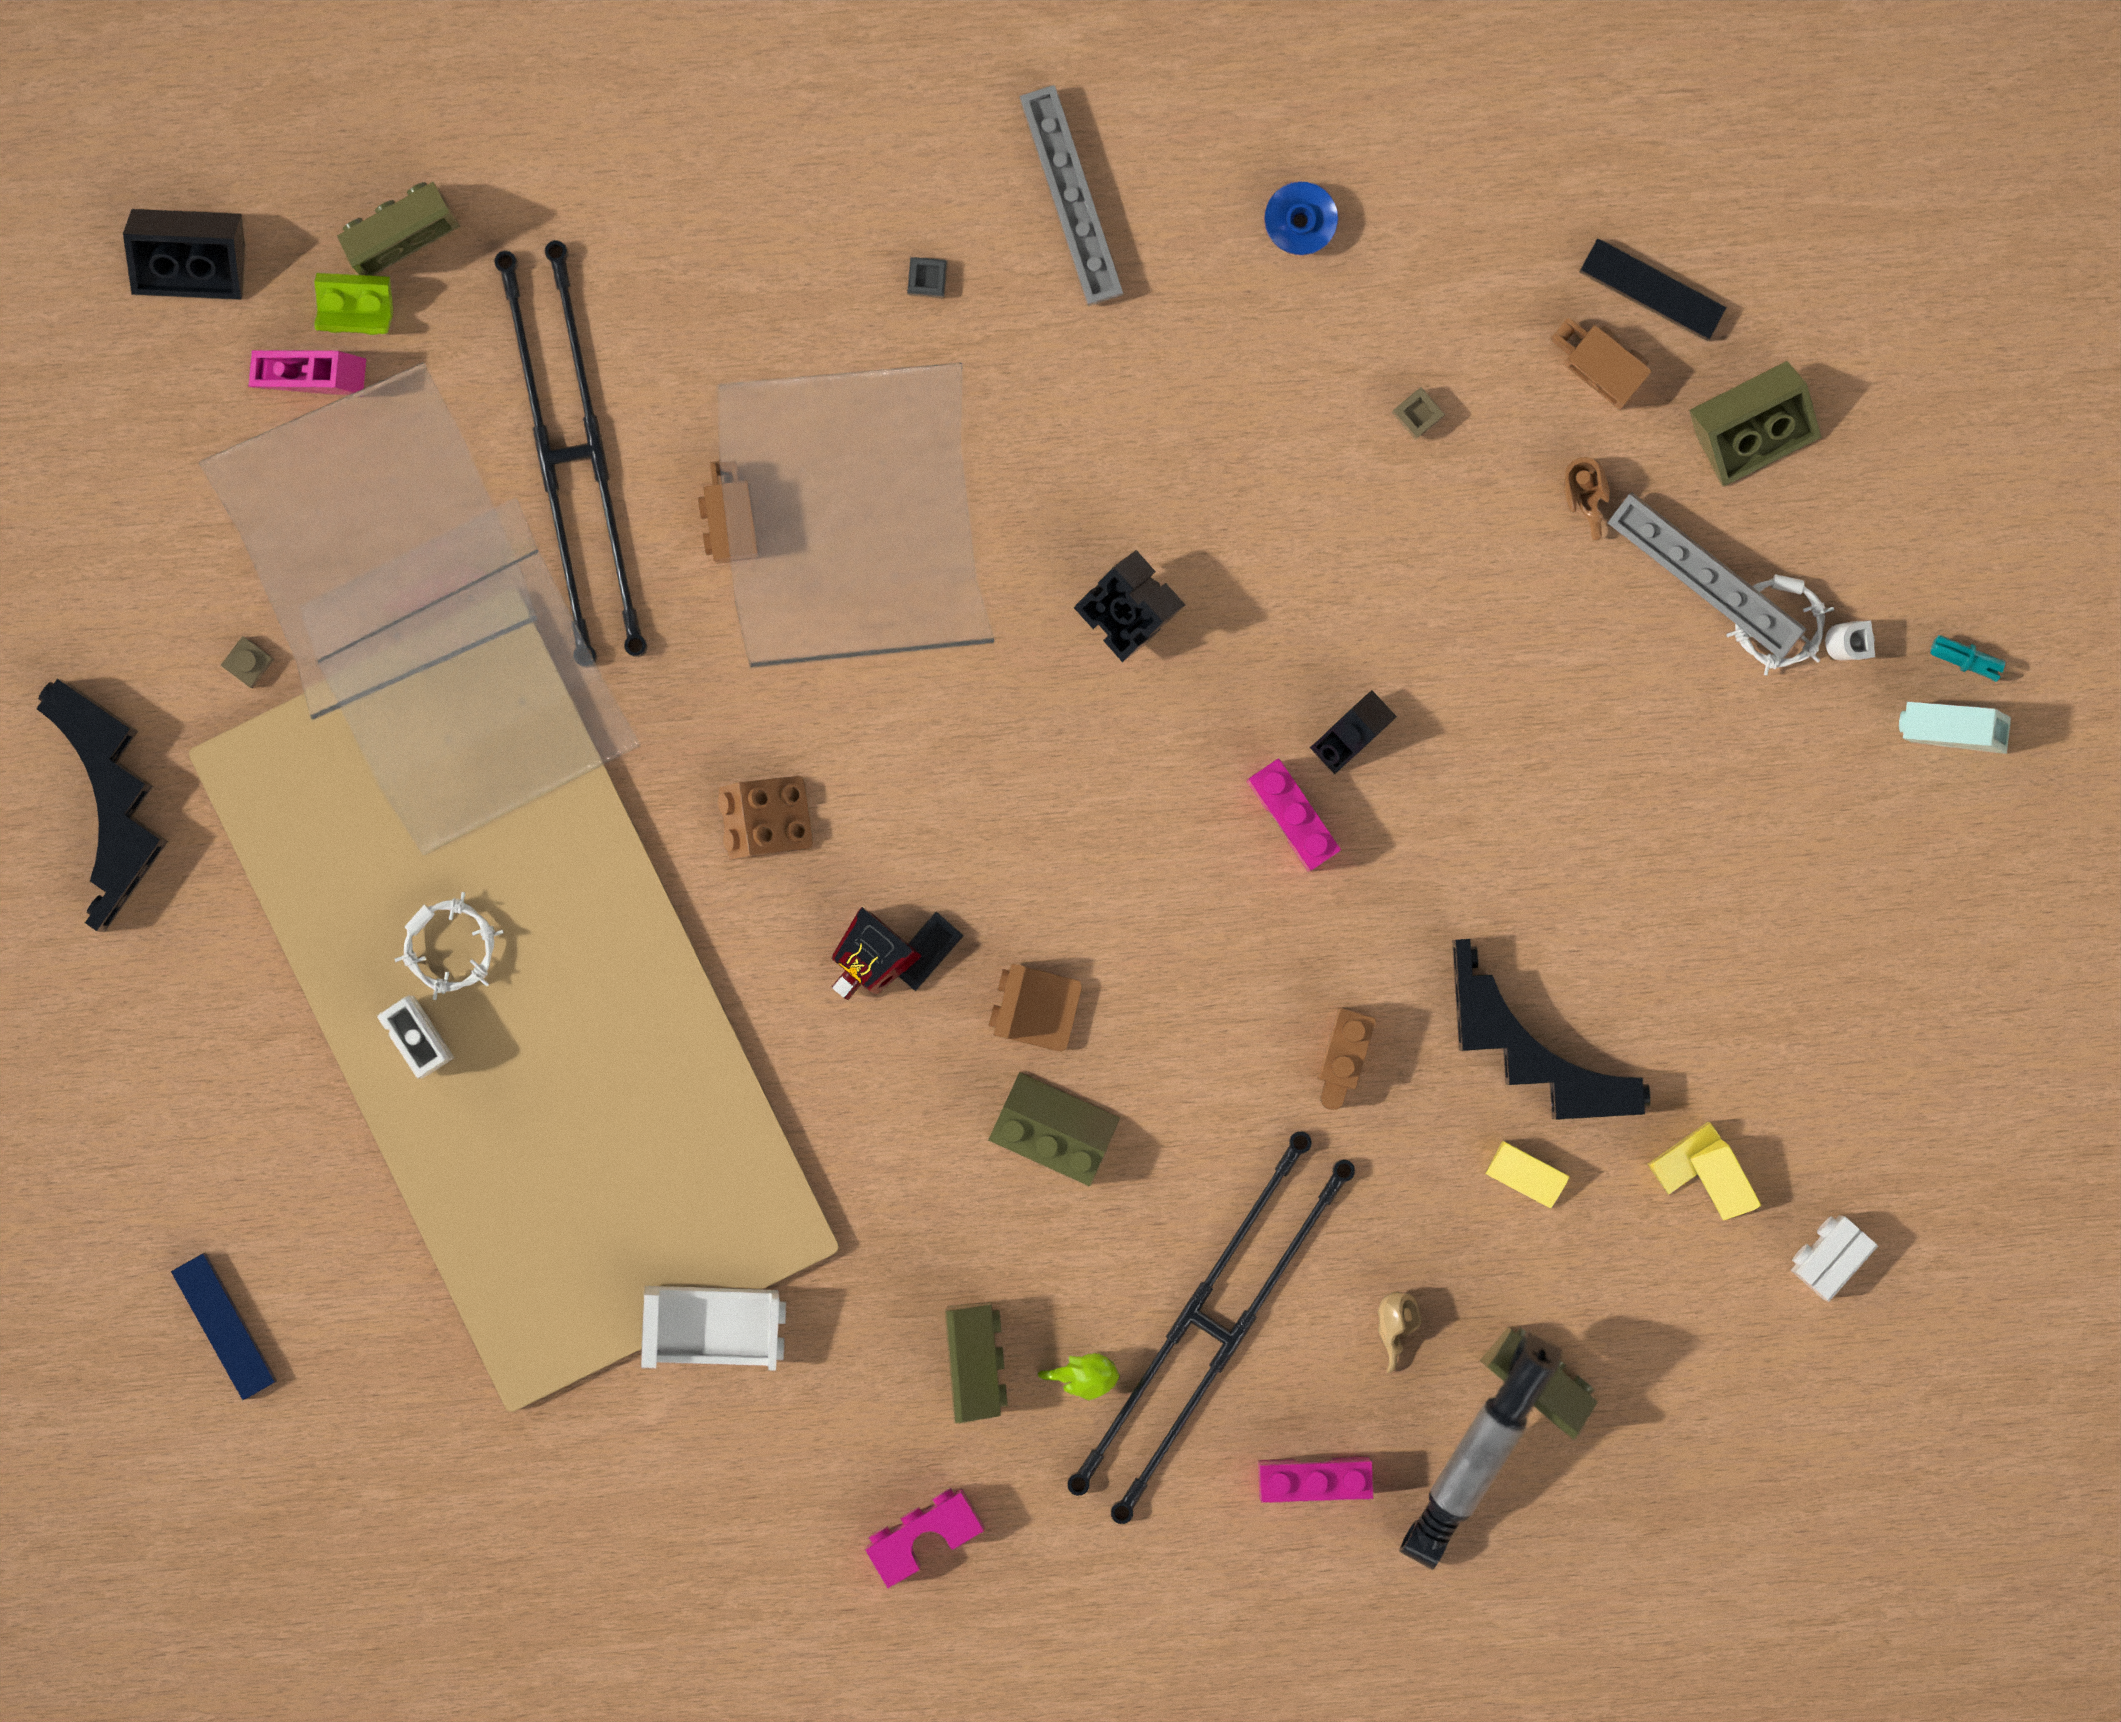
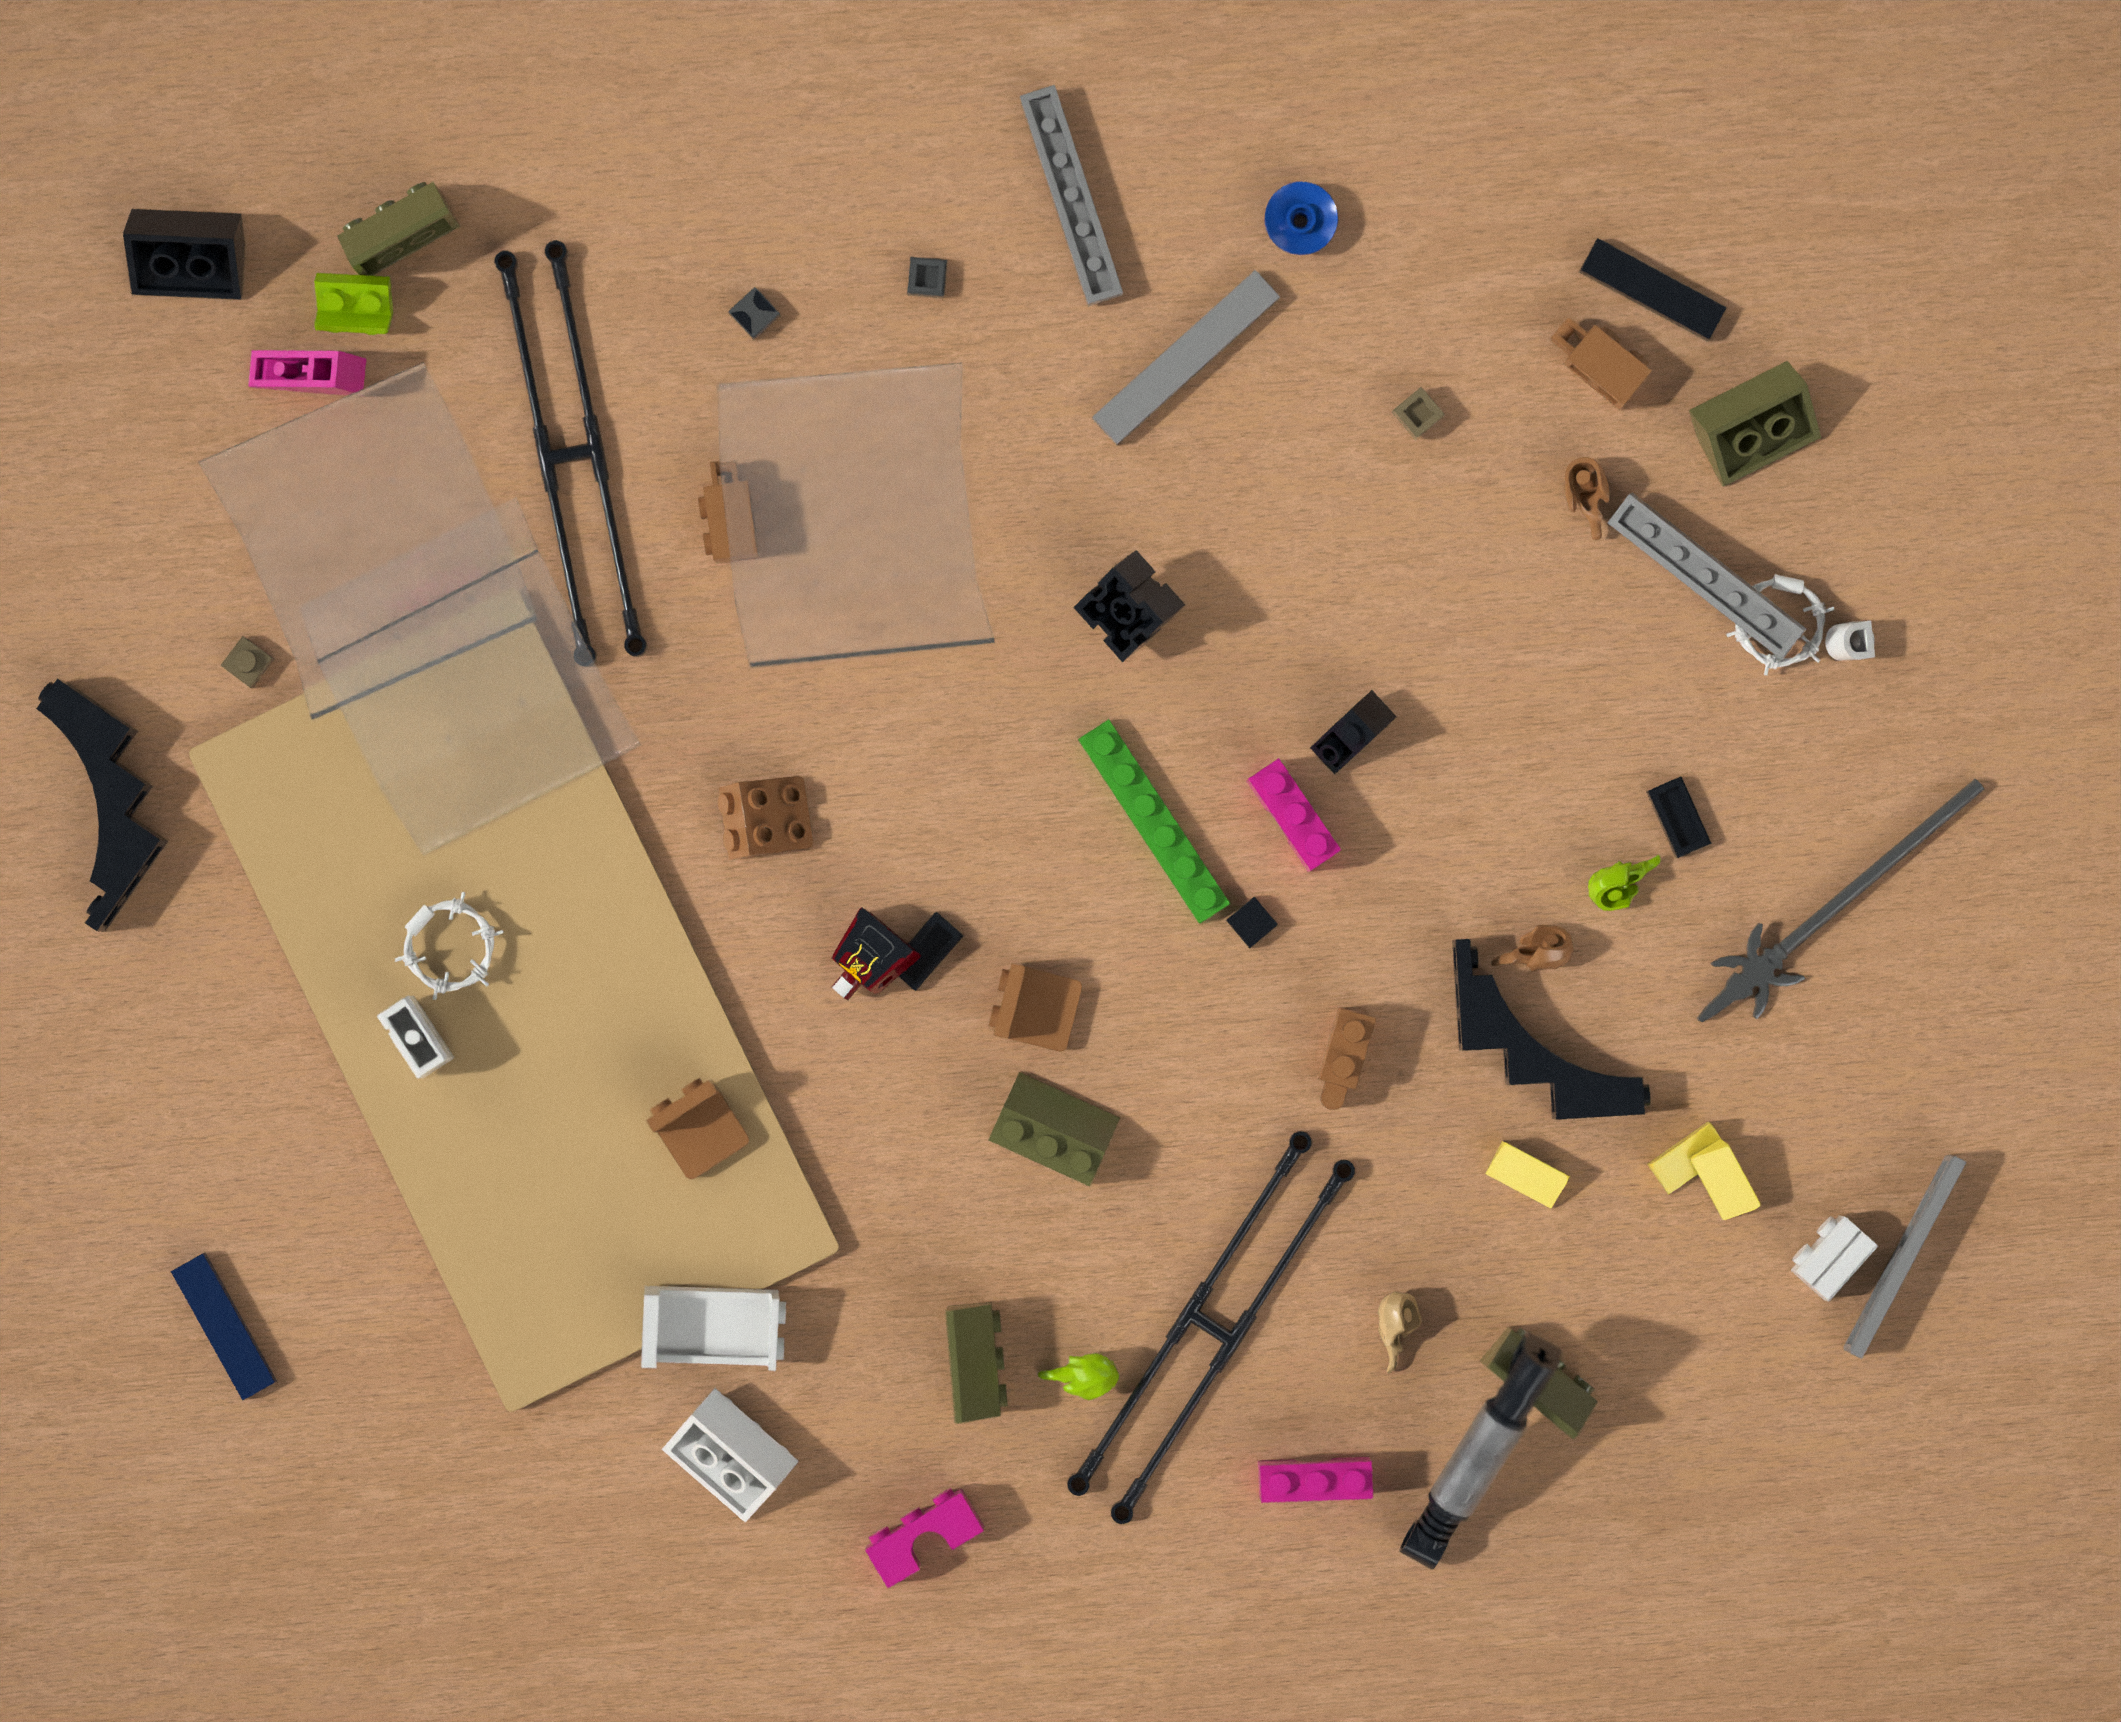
light aqua slope [1899,702,2011,754] -> none
teal axle [1930,635,2006,682] -> none
none -> medium nougat bracket [646,1078,749,1179]
none -> white slope [662,1388,799,1522]
none -> dark grey tile [728,287,781,340]
none -> bright green plate [1078,719,1230,924]
none -> light grey tile [1092,270,1280,445]
none -> black tile [1226,897,1278,949]
none -> medium nougat piece [1491,925,1574,972]
none -> lime piece [1588,855,1661,911]
none -> black tile [1646,776,1711,859]
none -> dark grey piece [1697,779,1984,1022]
none -> light grey tile [1843,1155,1966,1359]

